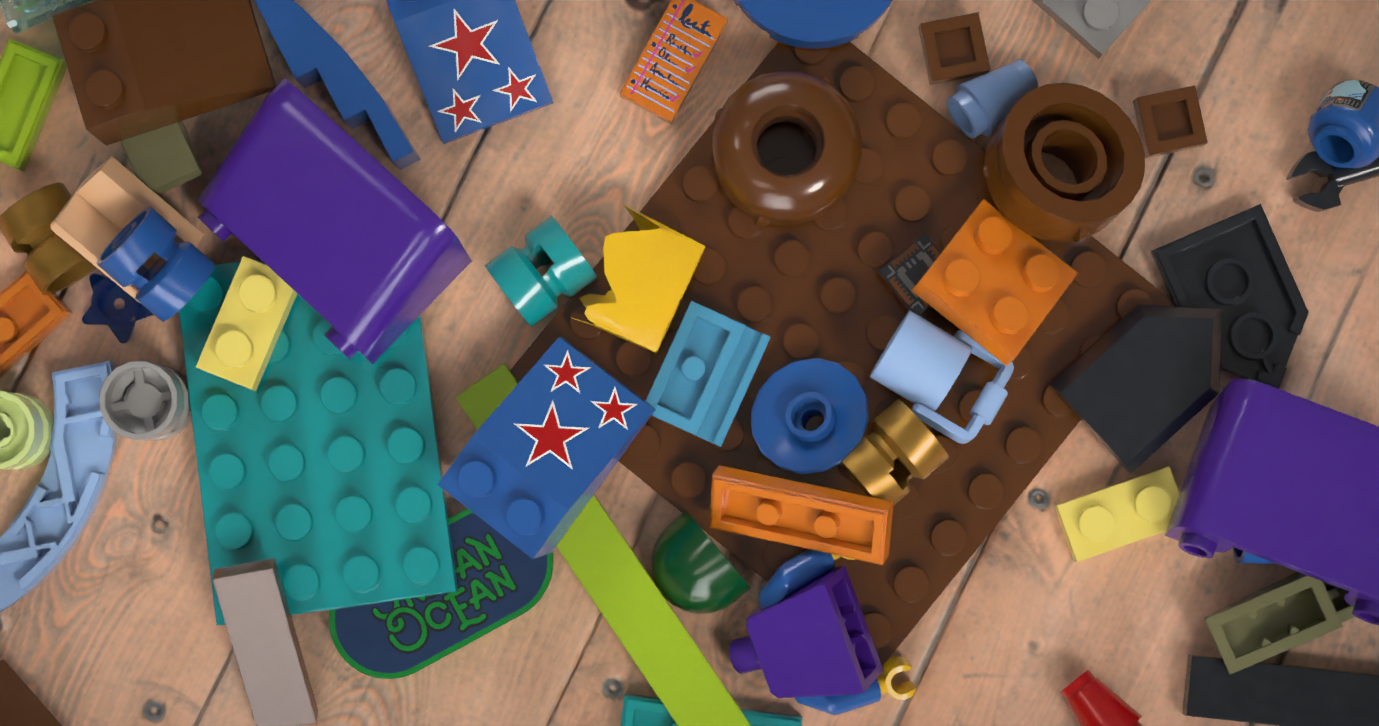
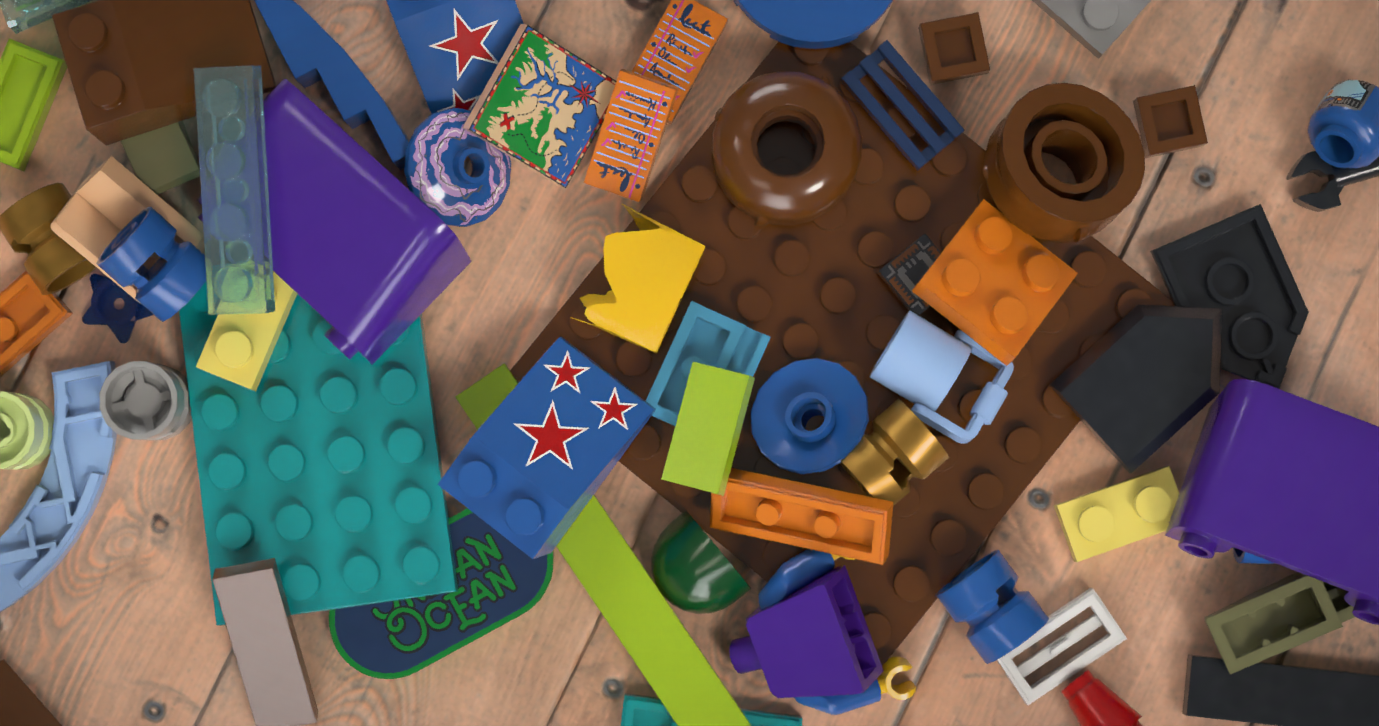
teal wheel [485,215,598,327] -> none
medium blue cone [947,59,1038,138] -> none
none -> clear light blue plate [194,65,275,315]
none -> dish [404,108,511,227]
none -> tile [462,24,616,188]
none -> orange tile [584,69,679,202]
none -> lime tile [661,362,755,496]
none -> dark blue tile [840,40,964,171]
none -> blue wheel [936,550,1049,664]
none -> white tile [996,588,1127,705]

